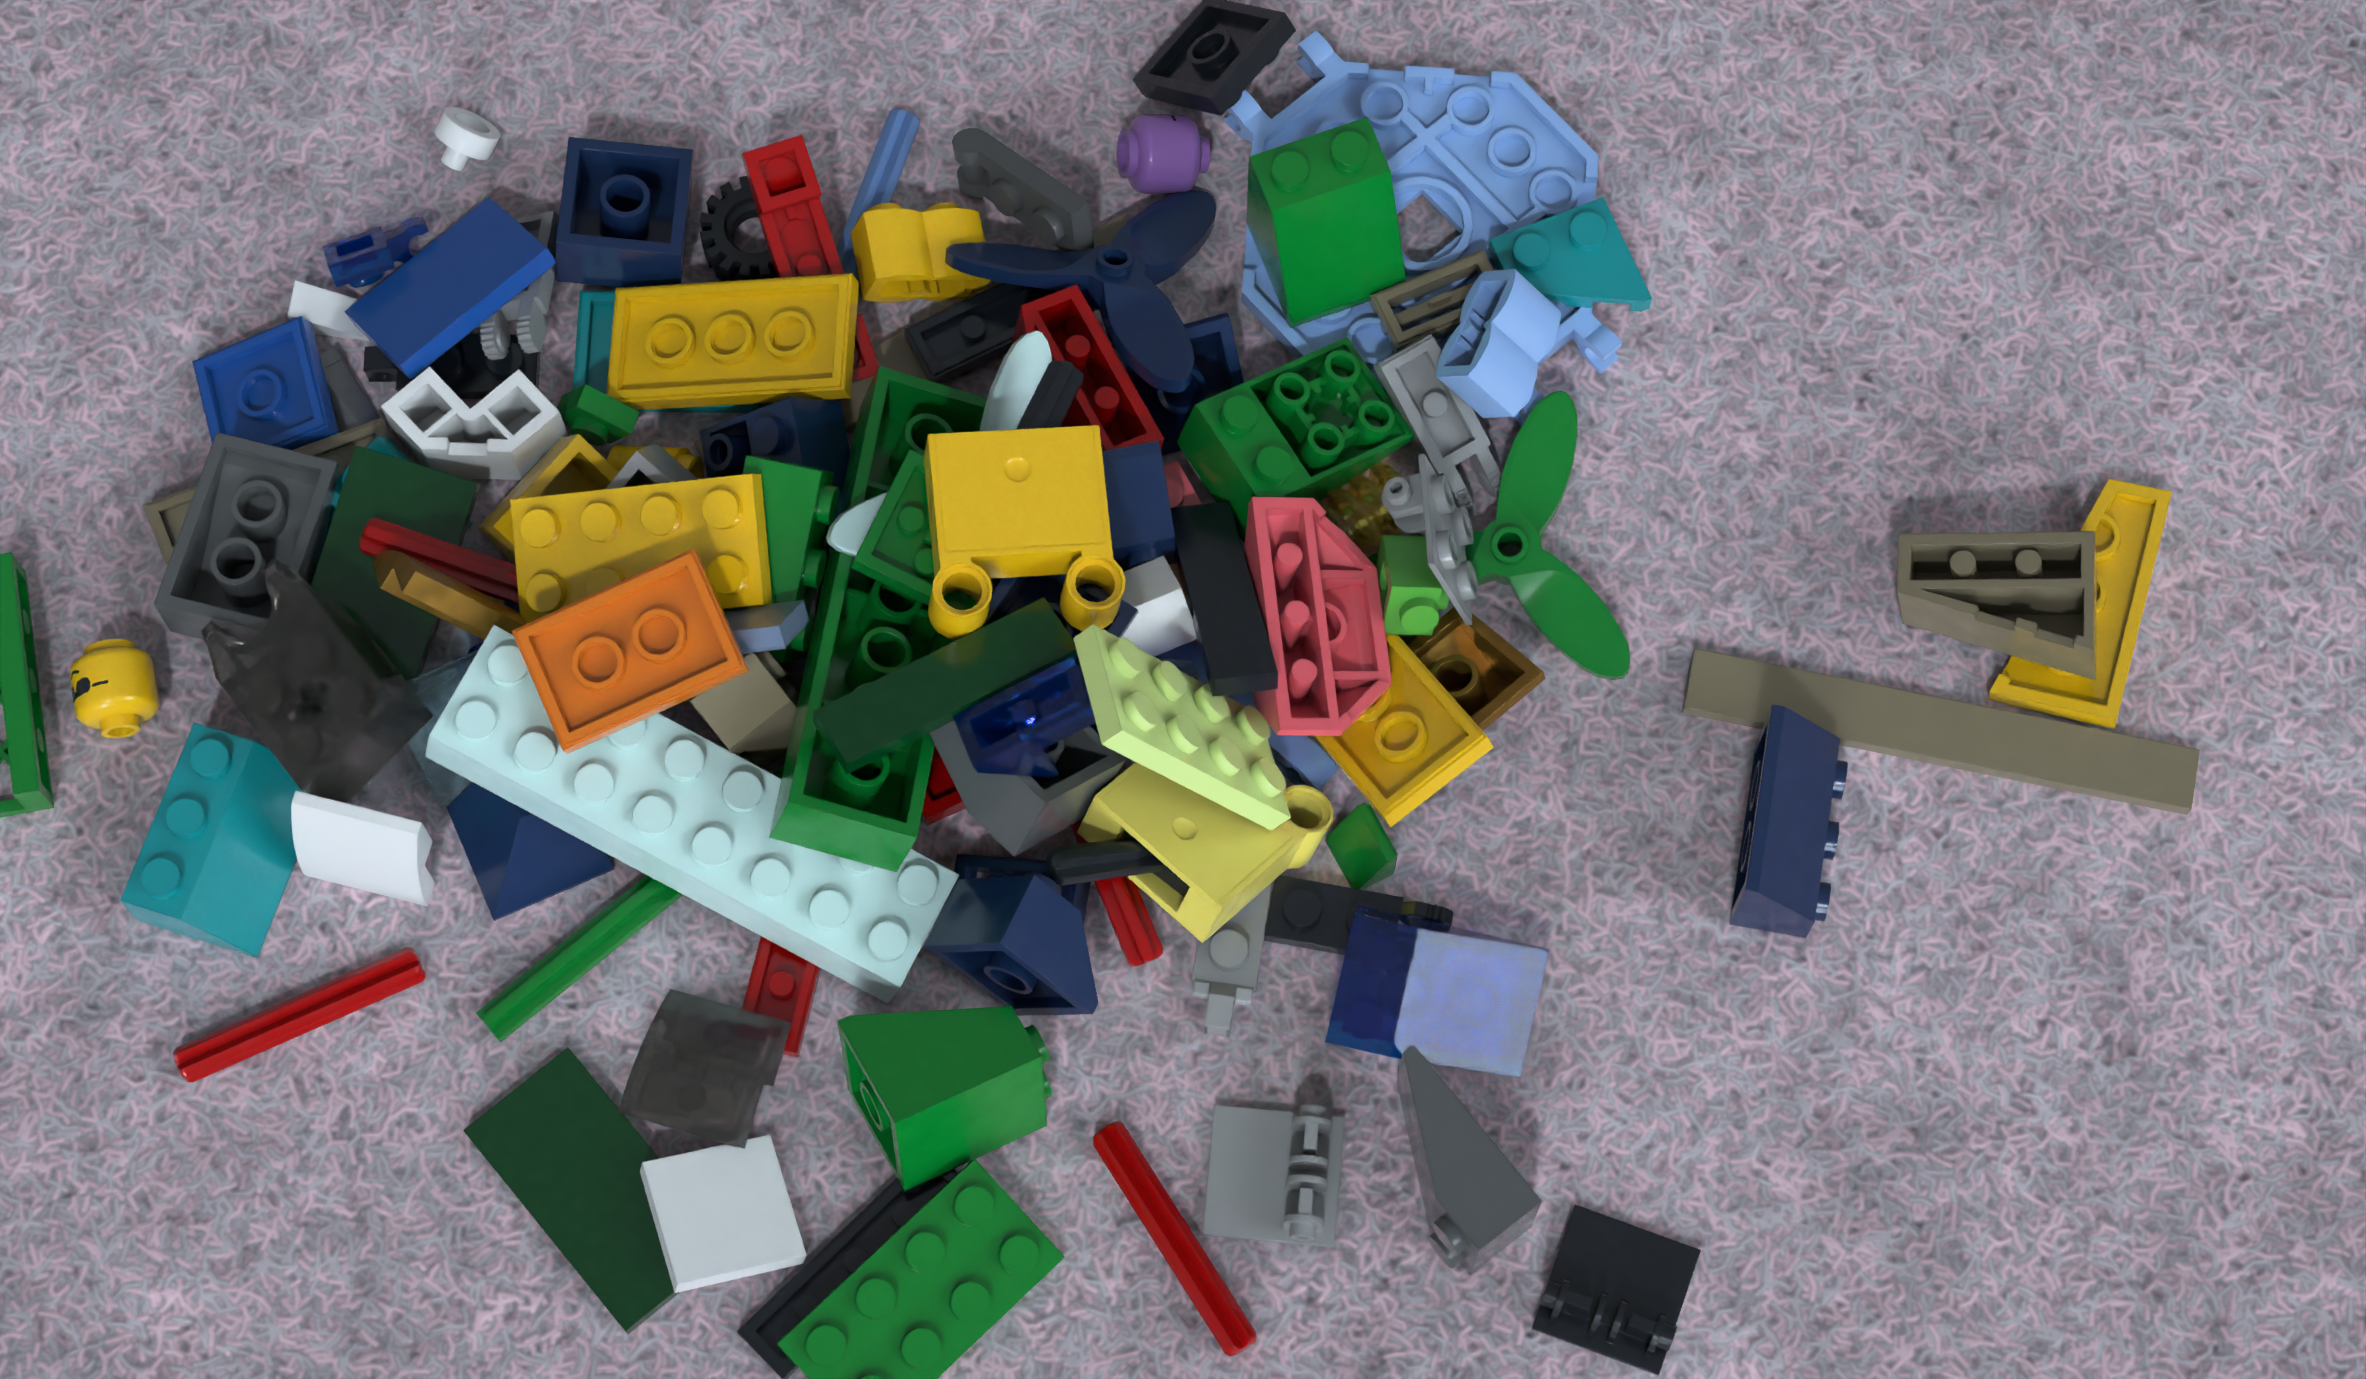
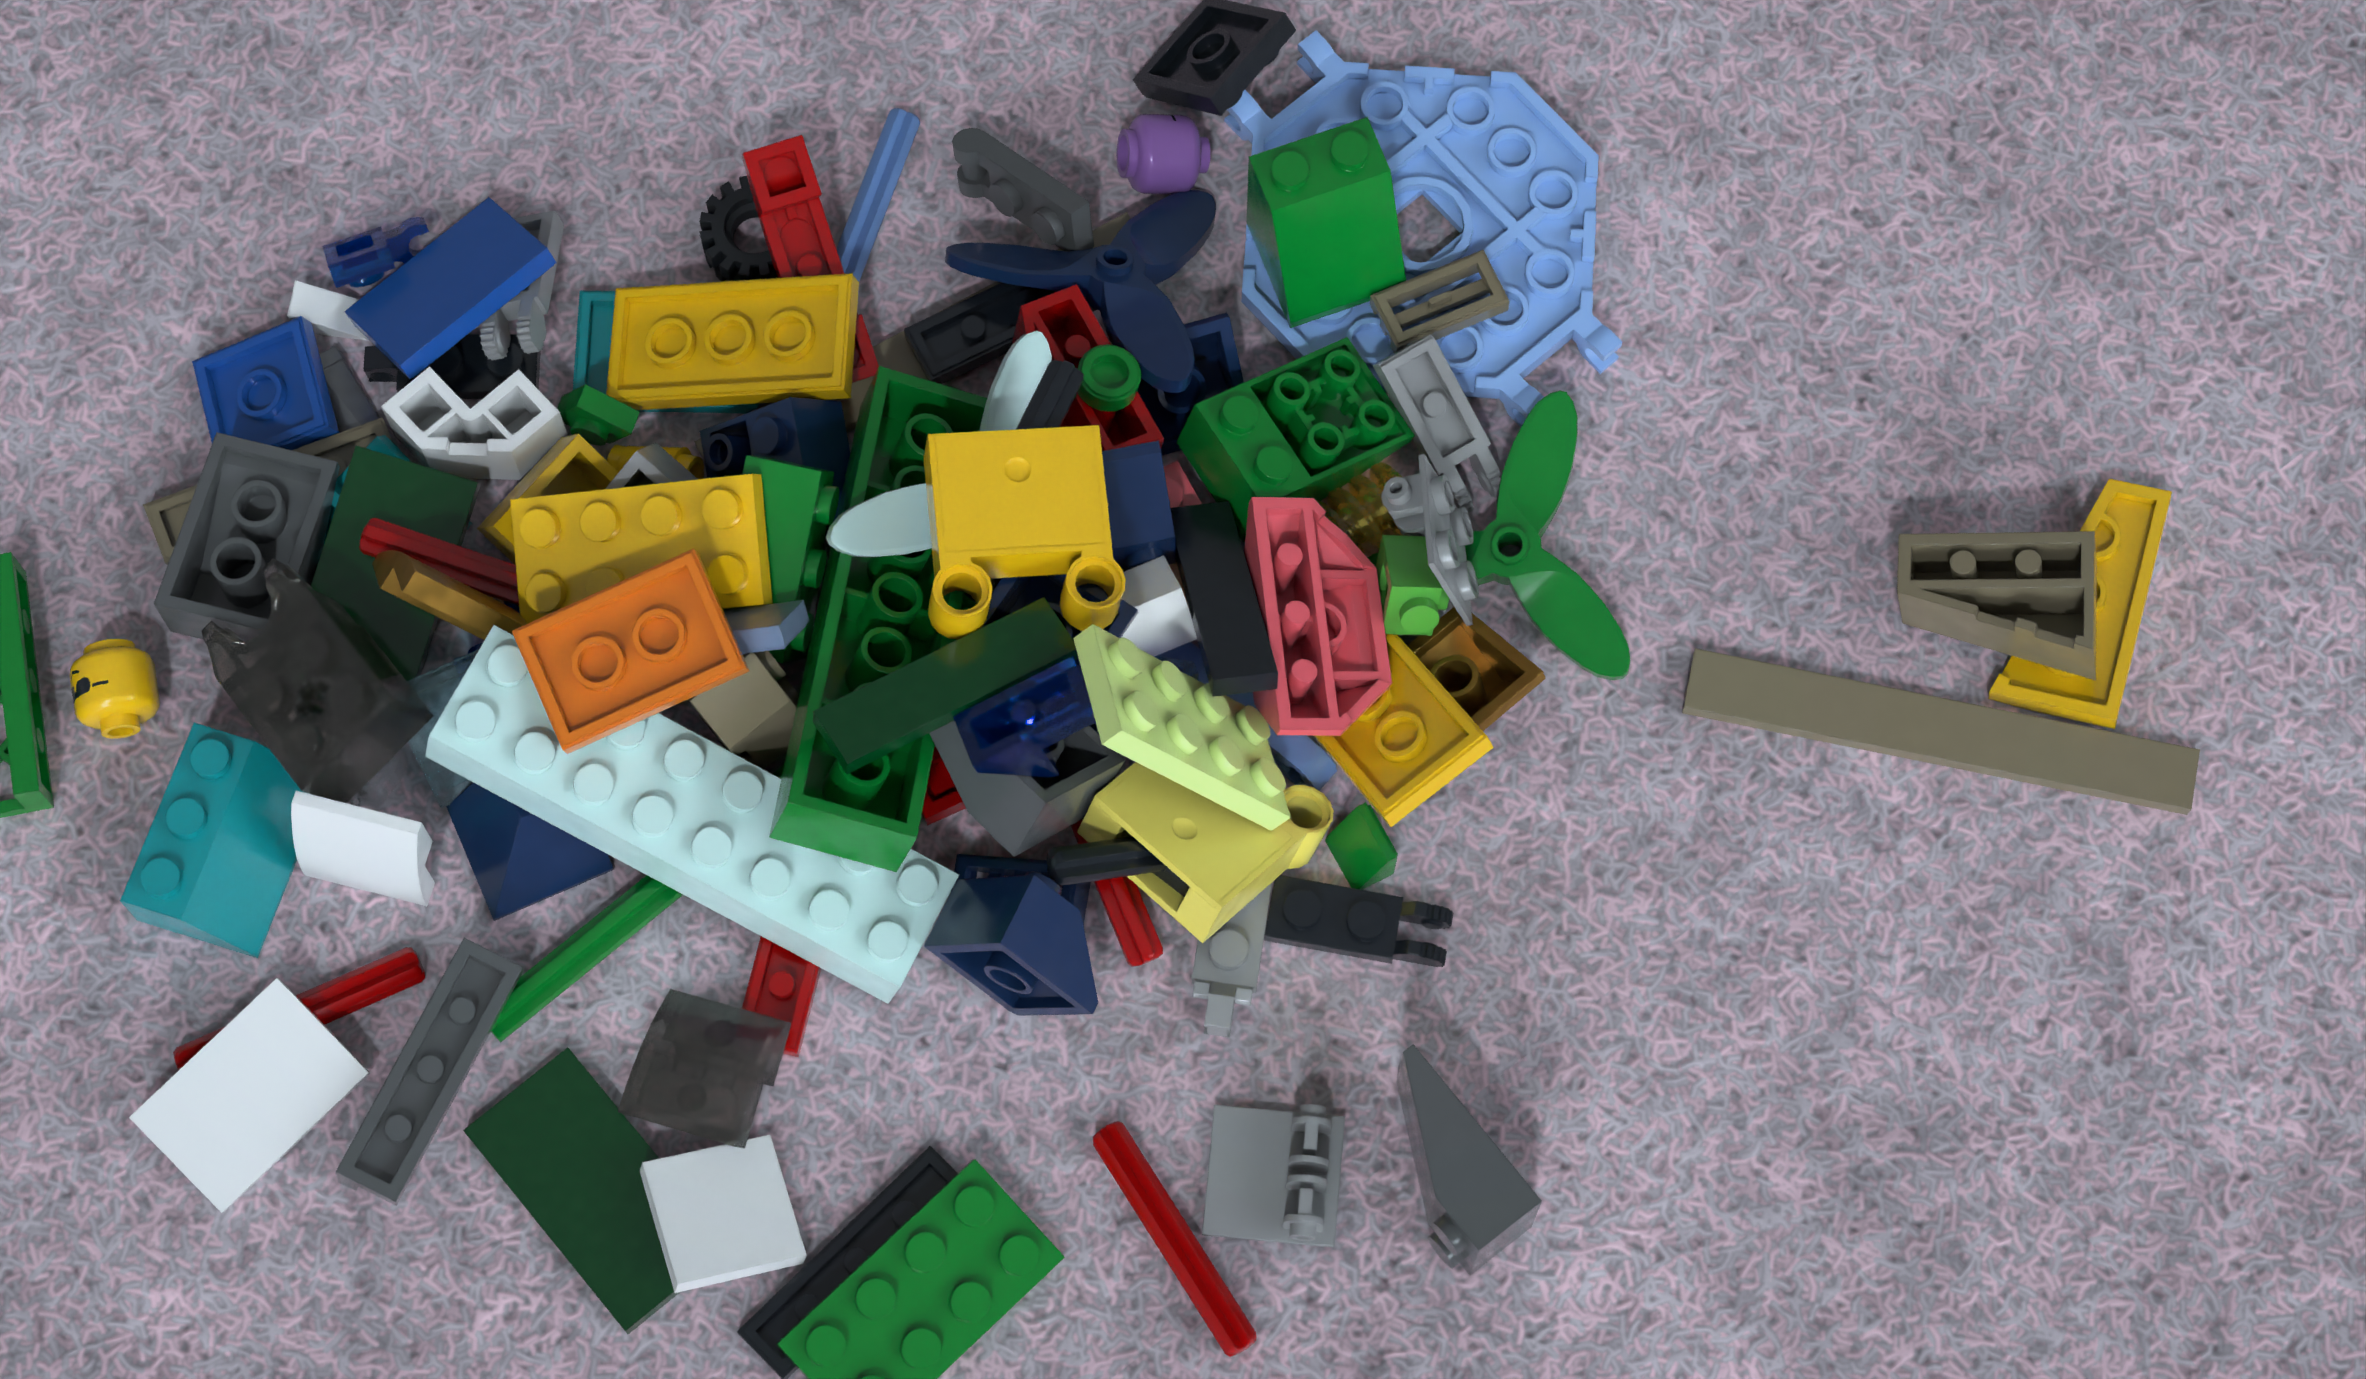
white tile [434,107,501,171] -> none
dark blue brick [556,137,693,288] -> none
green slope [837,1006,1052,1191] -> none
yellow brick [850,202,991,303] -> none
green plate [851,449,992,610] -> none
clear blue slope [1325,905,1550,1078] -> none
light blue brick [1436,269,1561,418] -> none
teal wing [1488,197,1652,312] -> none
black hinge [1532,1204,1701,1376] -> none
dark blue slope [1729,704,1848,938] -> none
none -> white tile [129,978,371,1213]
none -> dark grey fence [336,937,523,1206]
none -> green tile [1078,345,1141,412]

